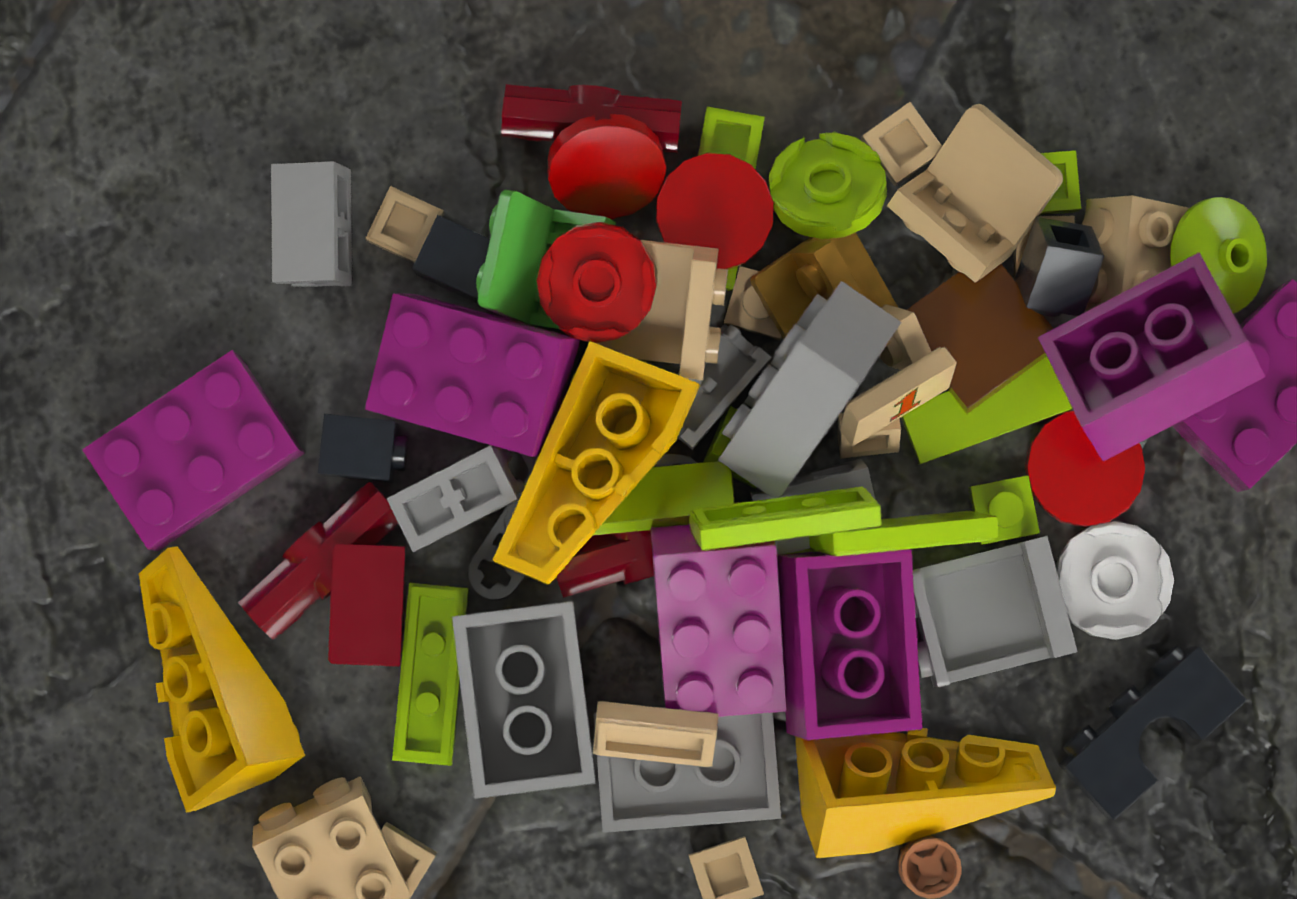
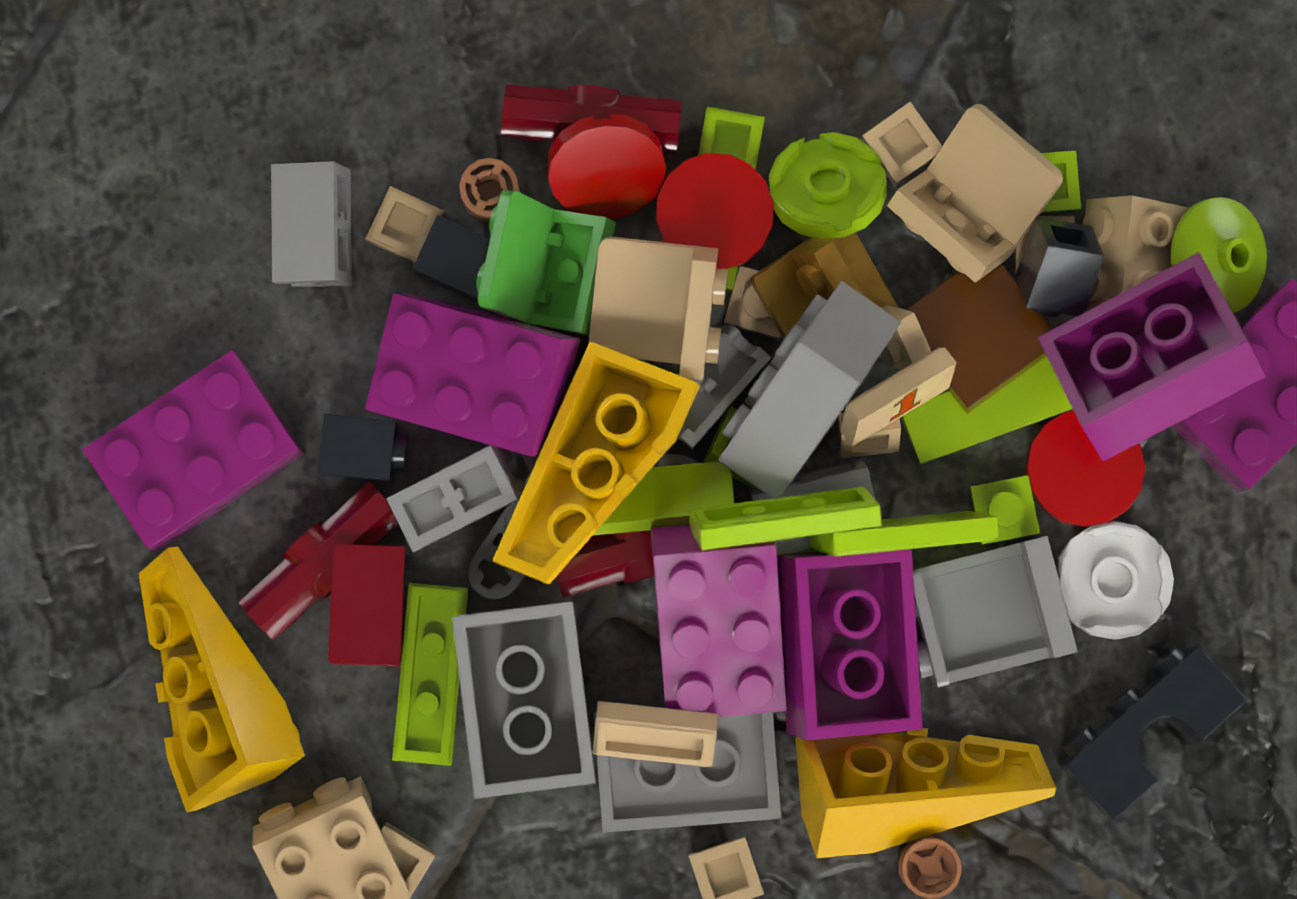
red tile [537,222,657,343] -> none
none -> nougat wheel [459,158,520,224]

